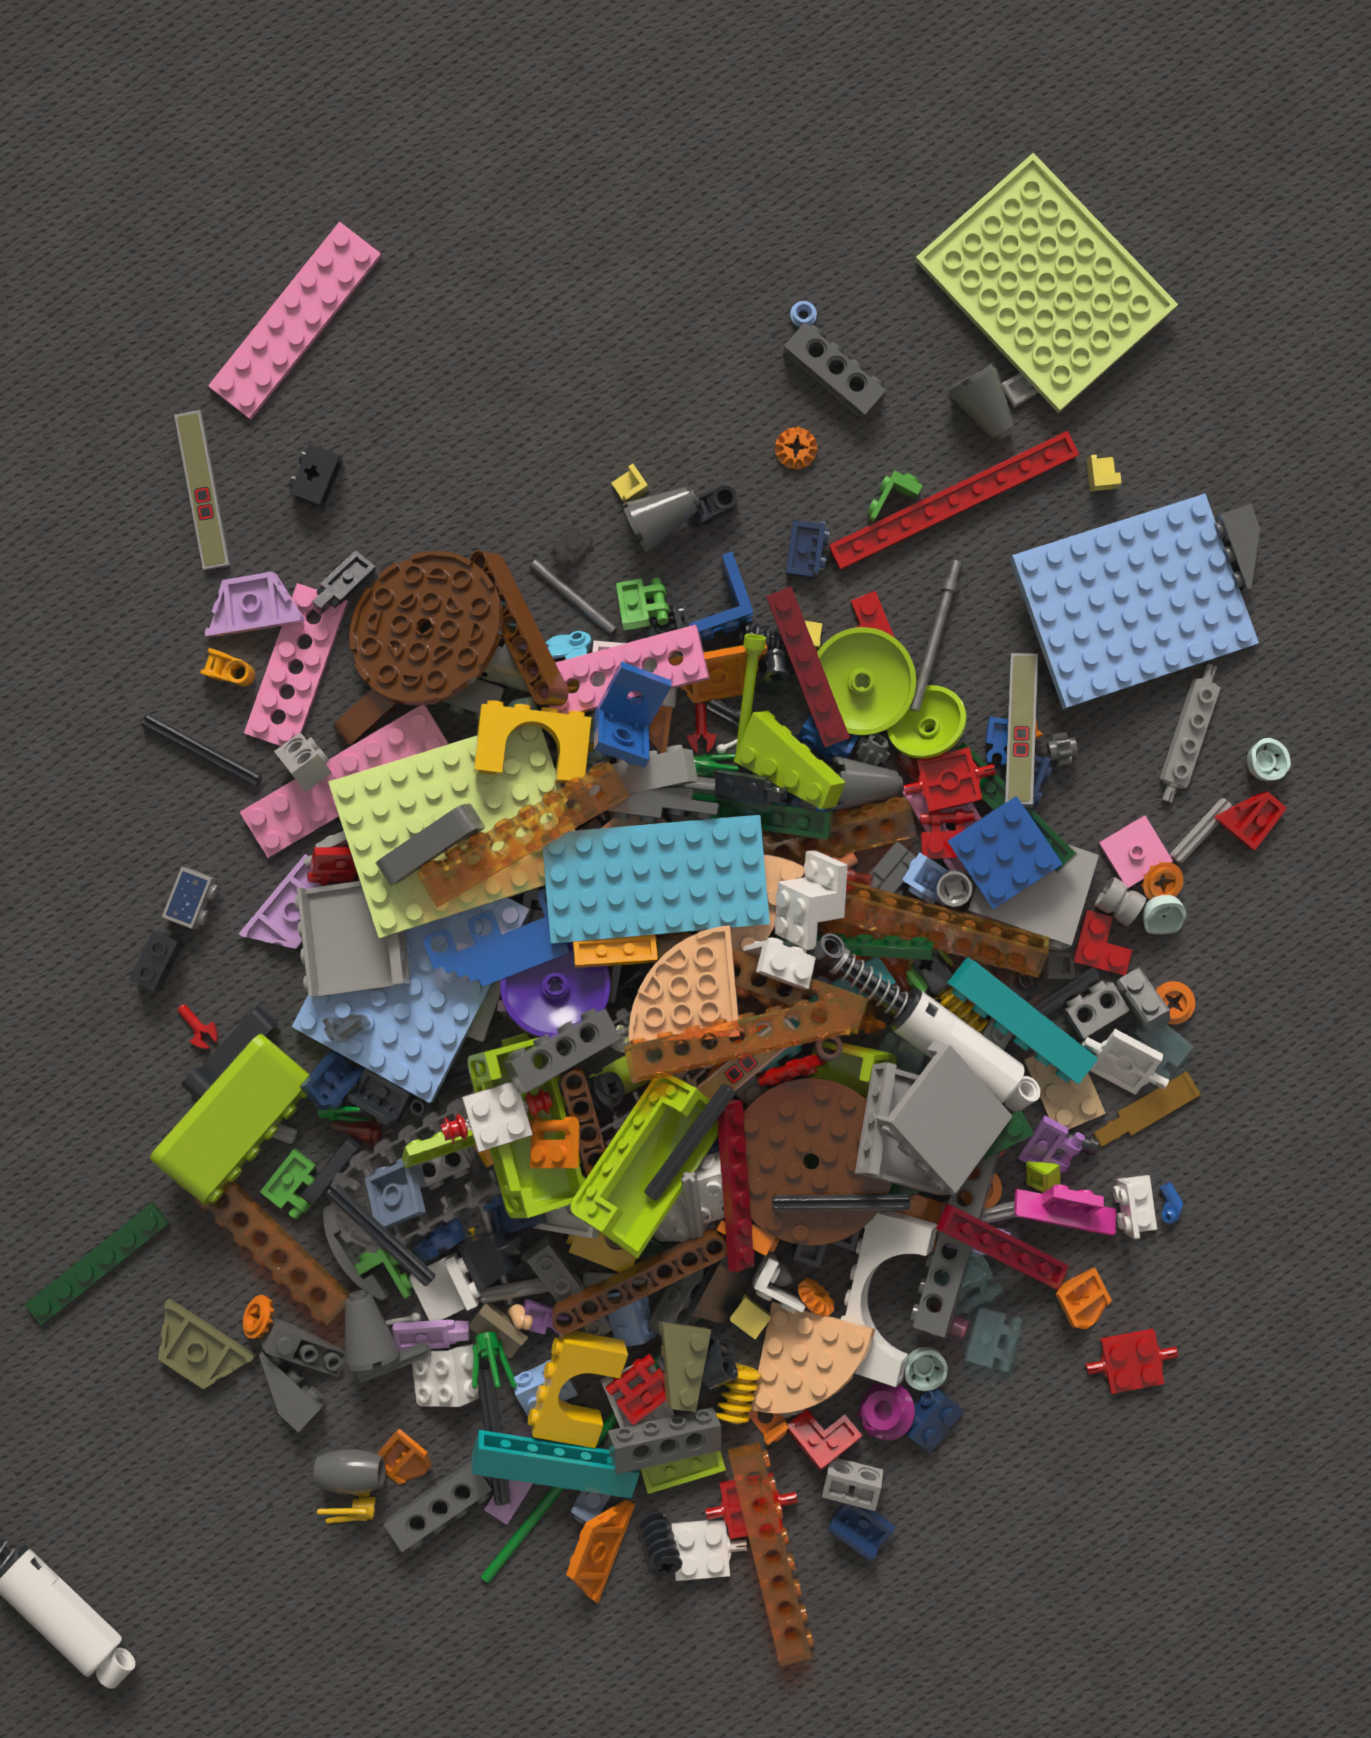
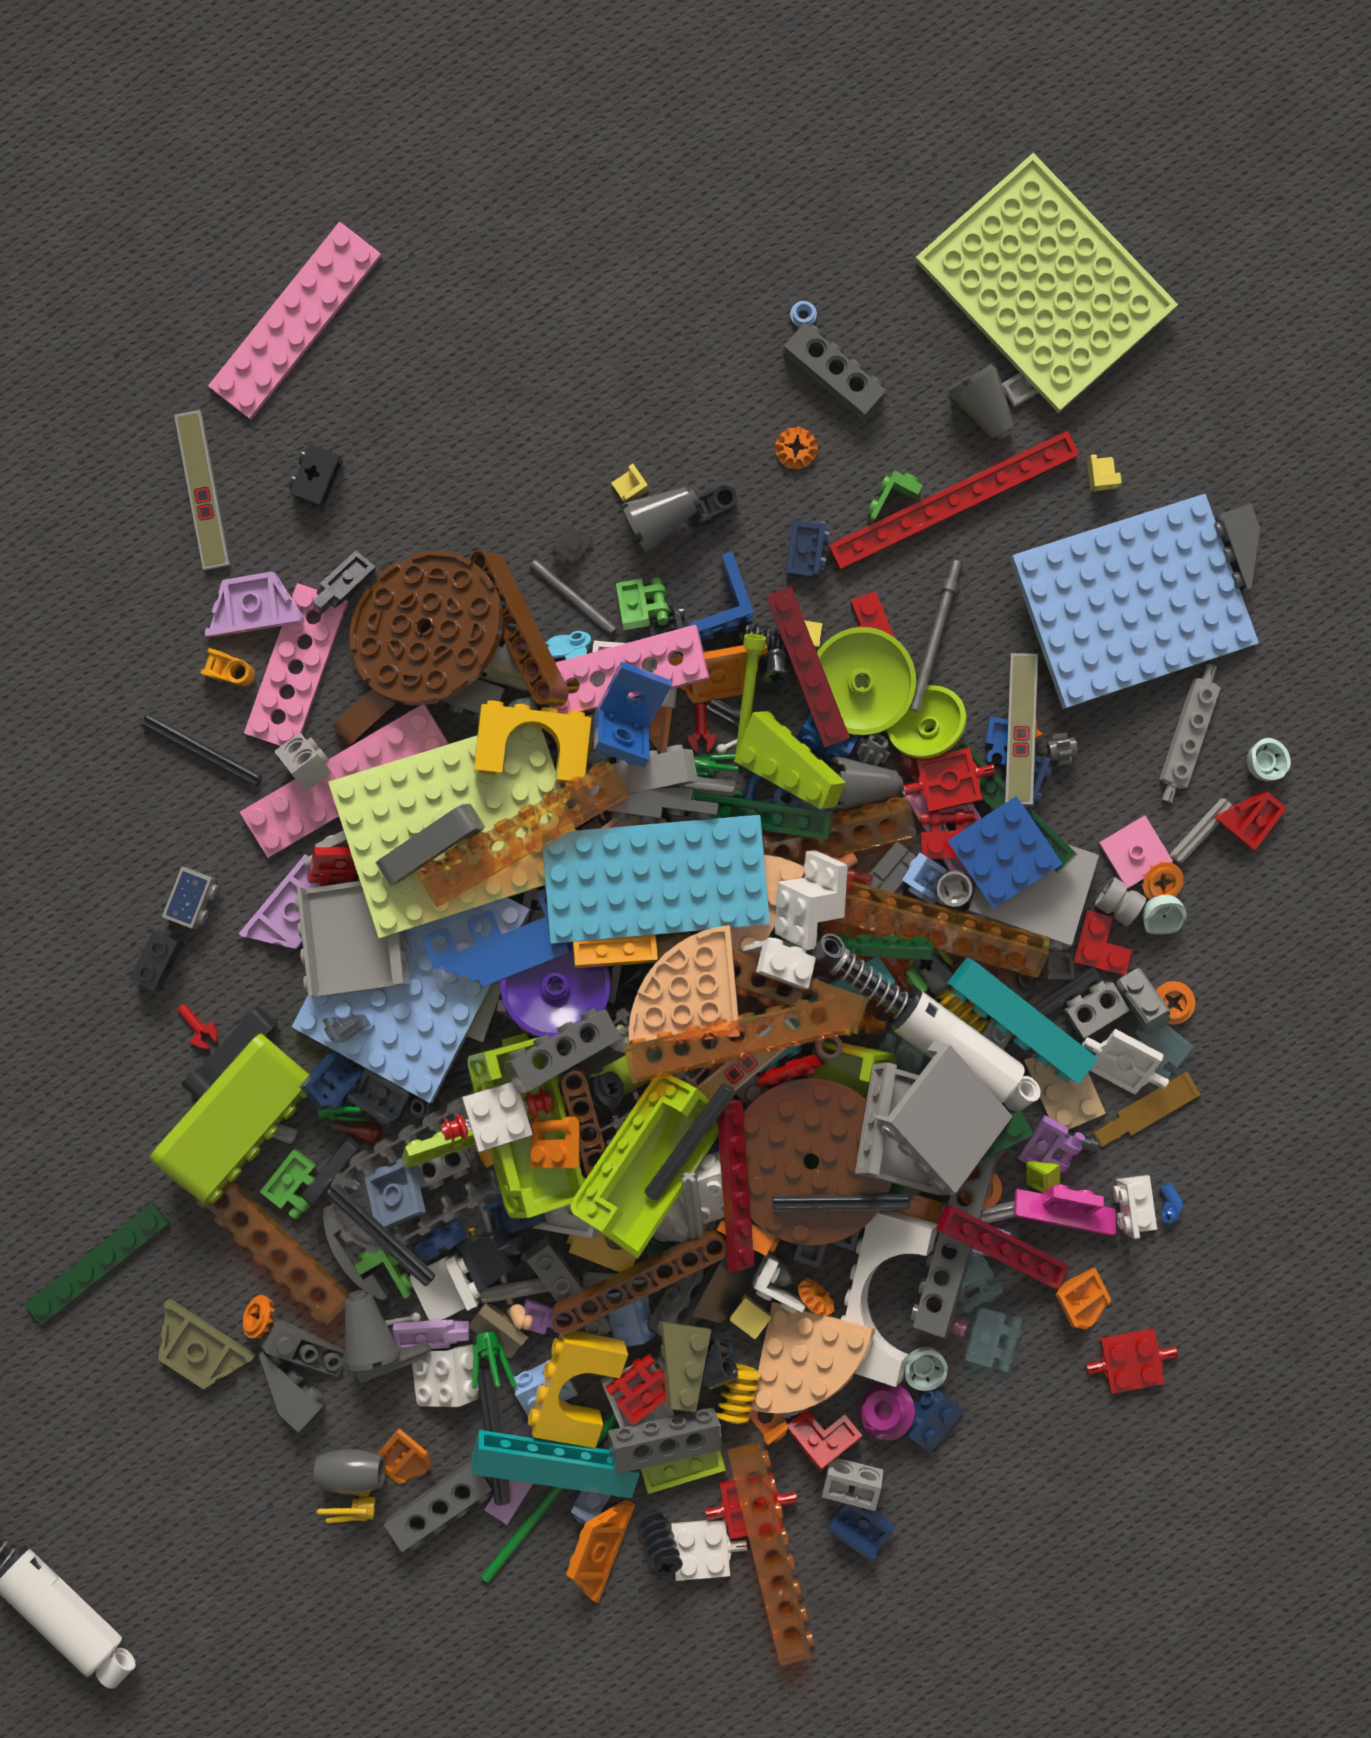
black hinge [715,769,787,806] -> none

